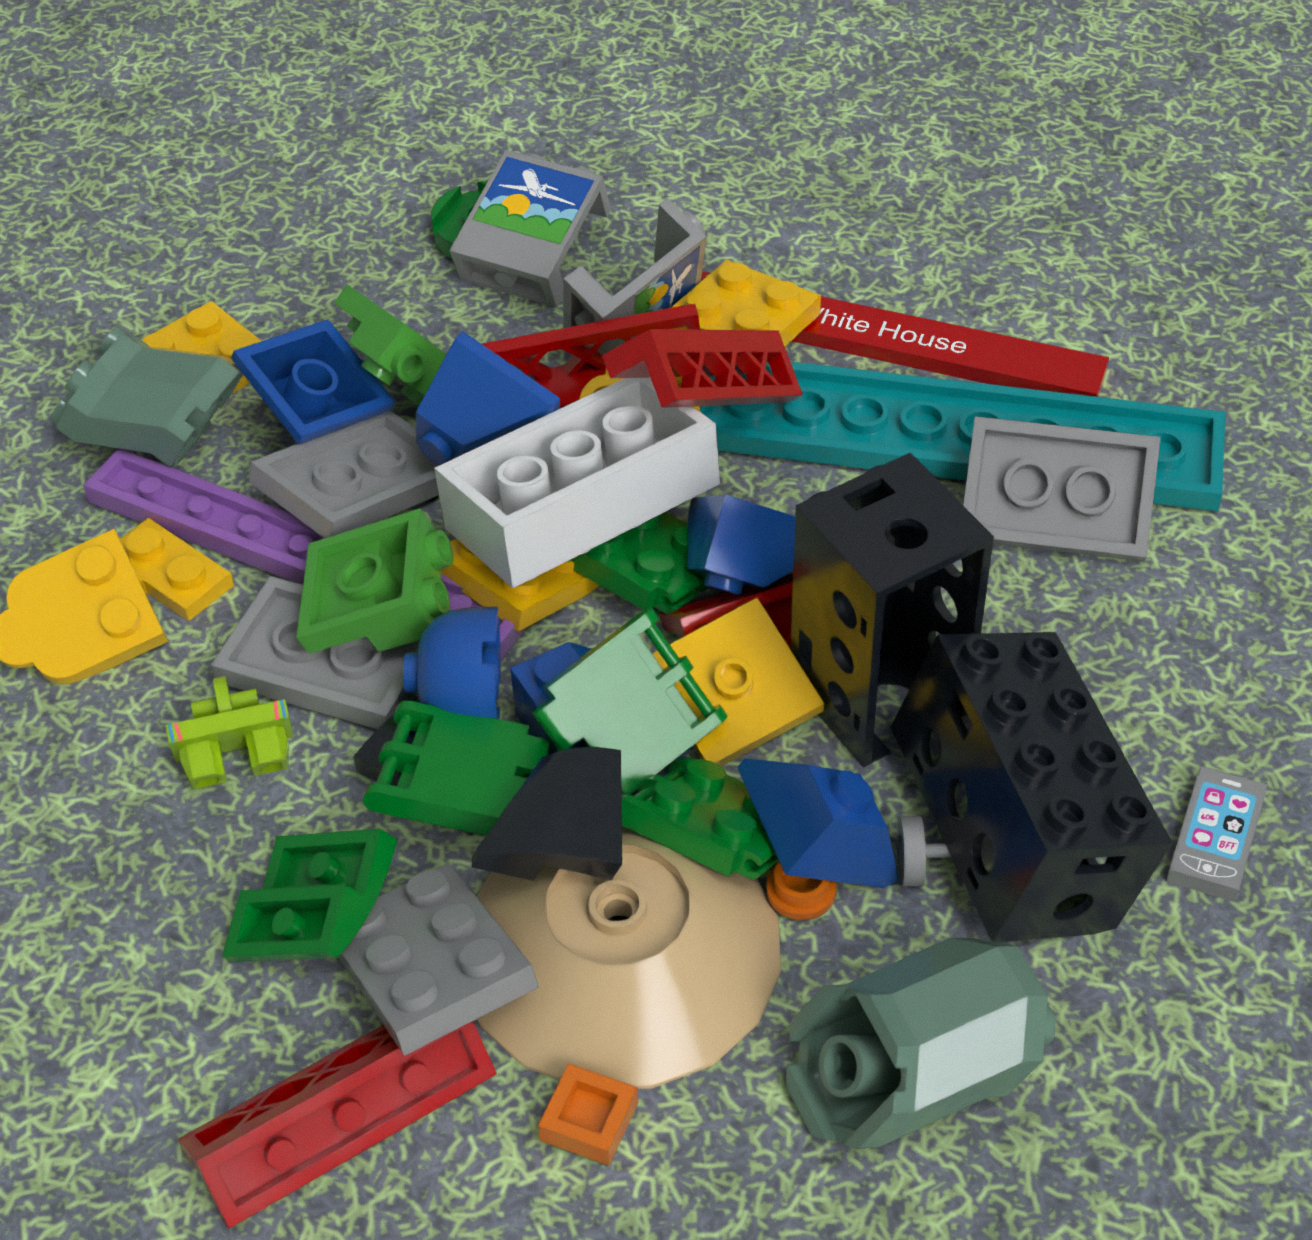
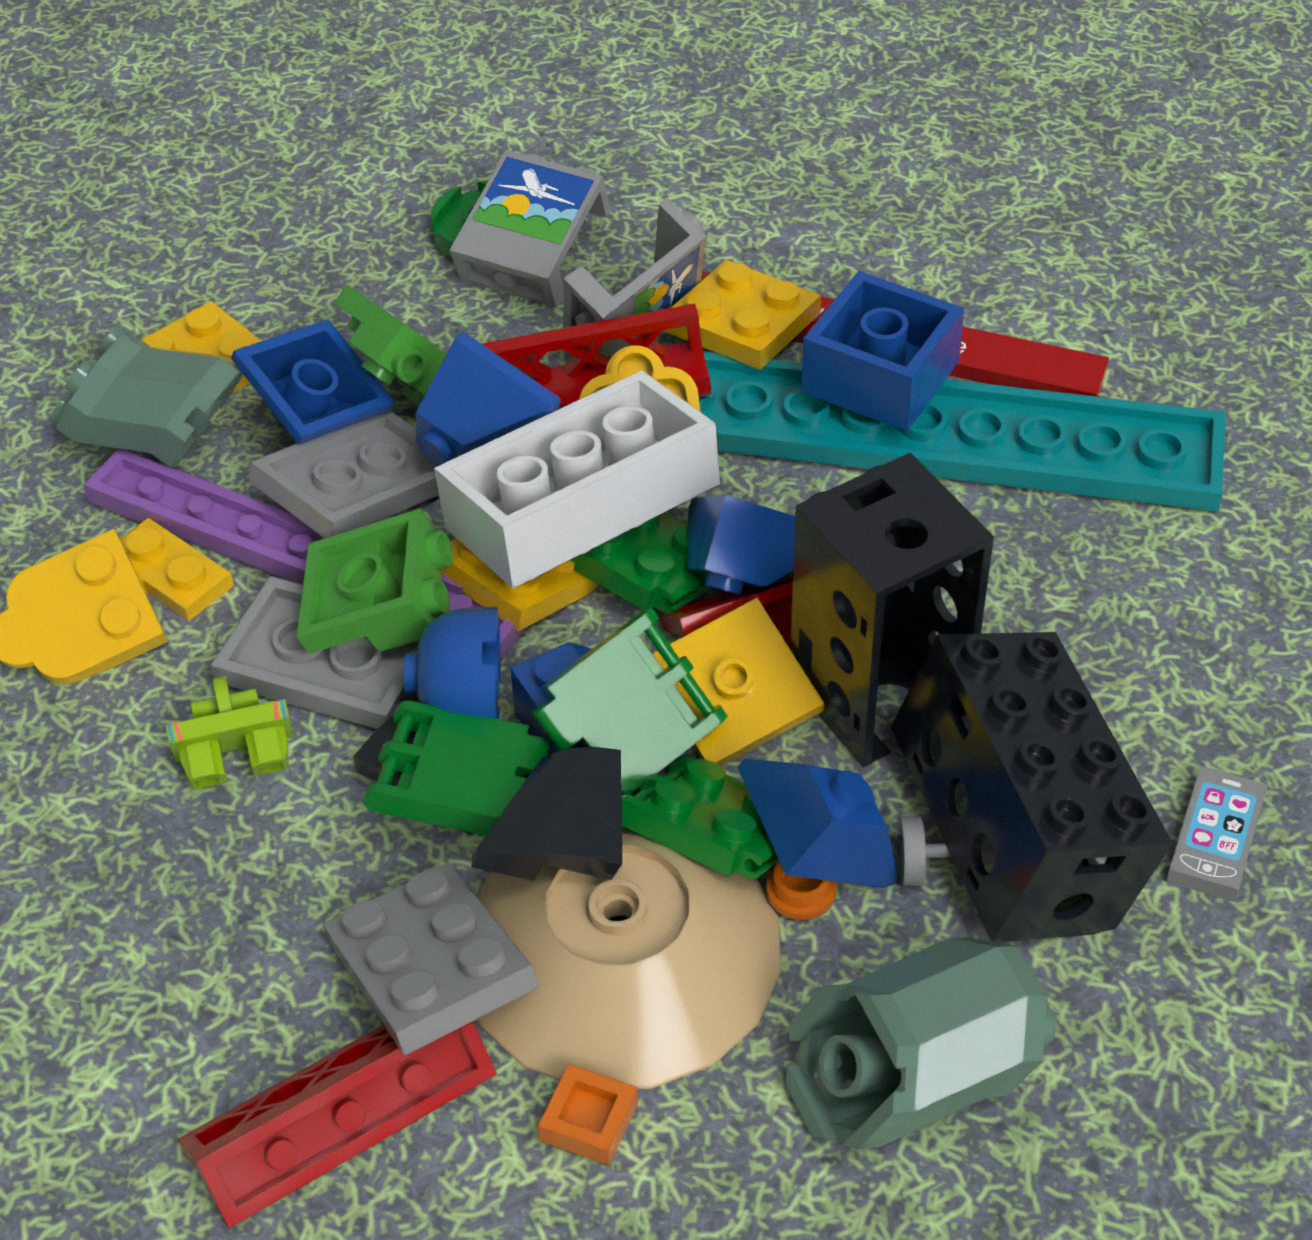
green slope [222,828,398,962] -> none
red fence [602,329,803,408] -> none
light grey plate [963,416,1161,562] -> none
none -> blue brick [801,271,965,431]

